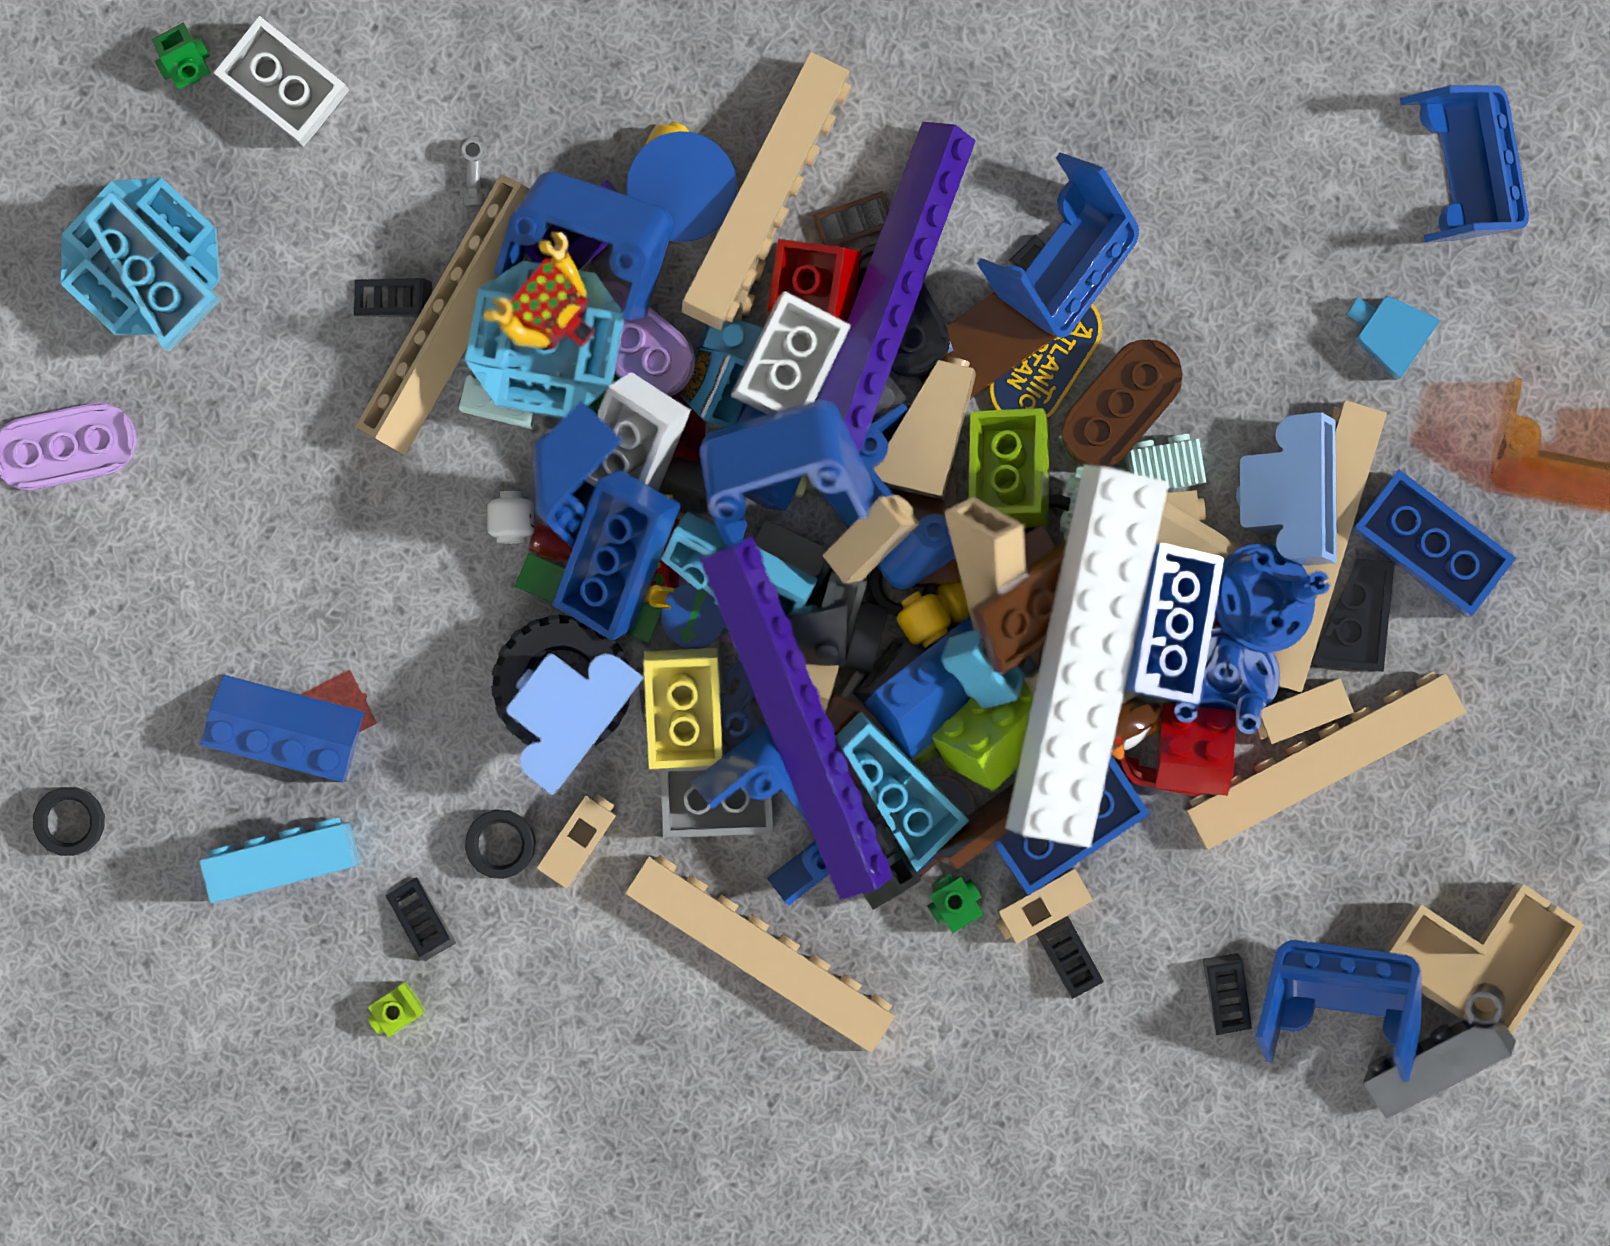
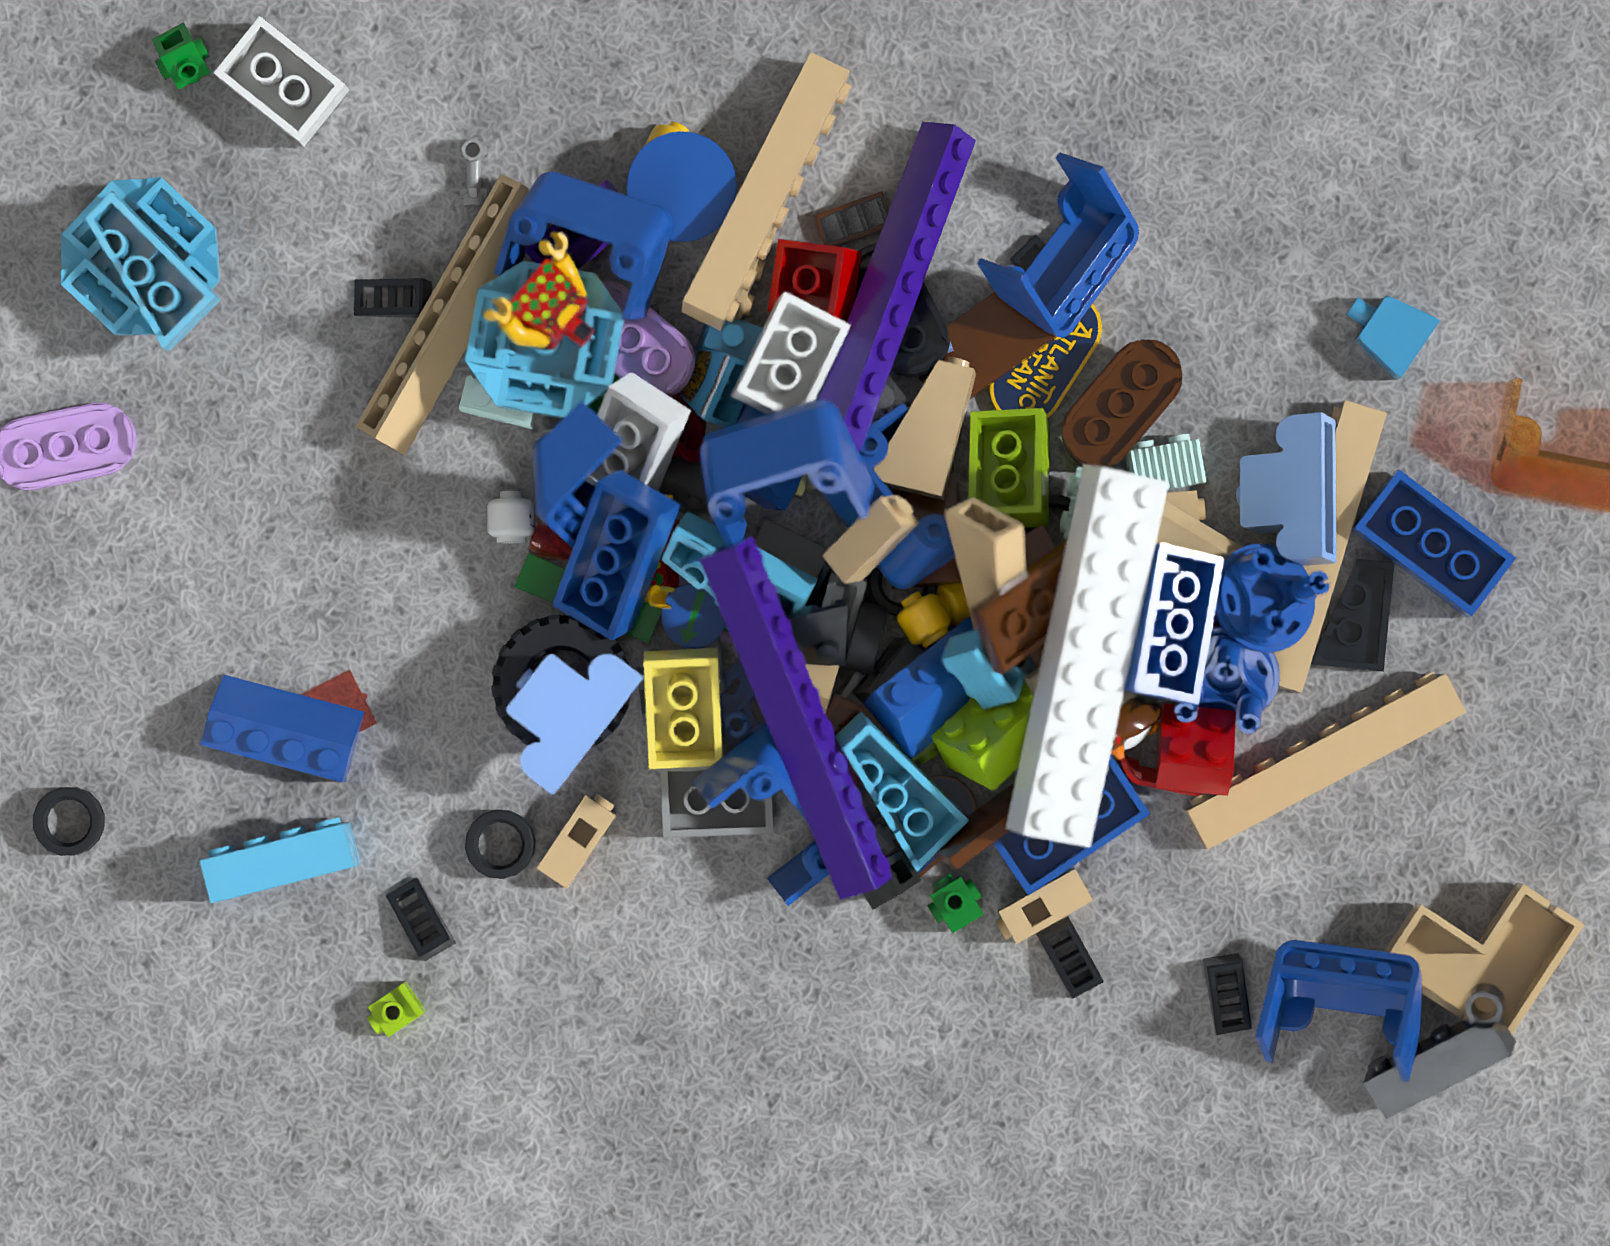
tan brick [625,854,895,1053] -> none
tan brick [1256,678,1354,744] -> none
blue windscreen [1400,85,1529,242] -> none

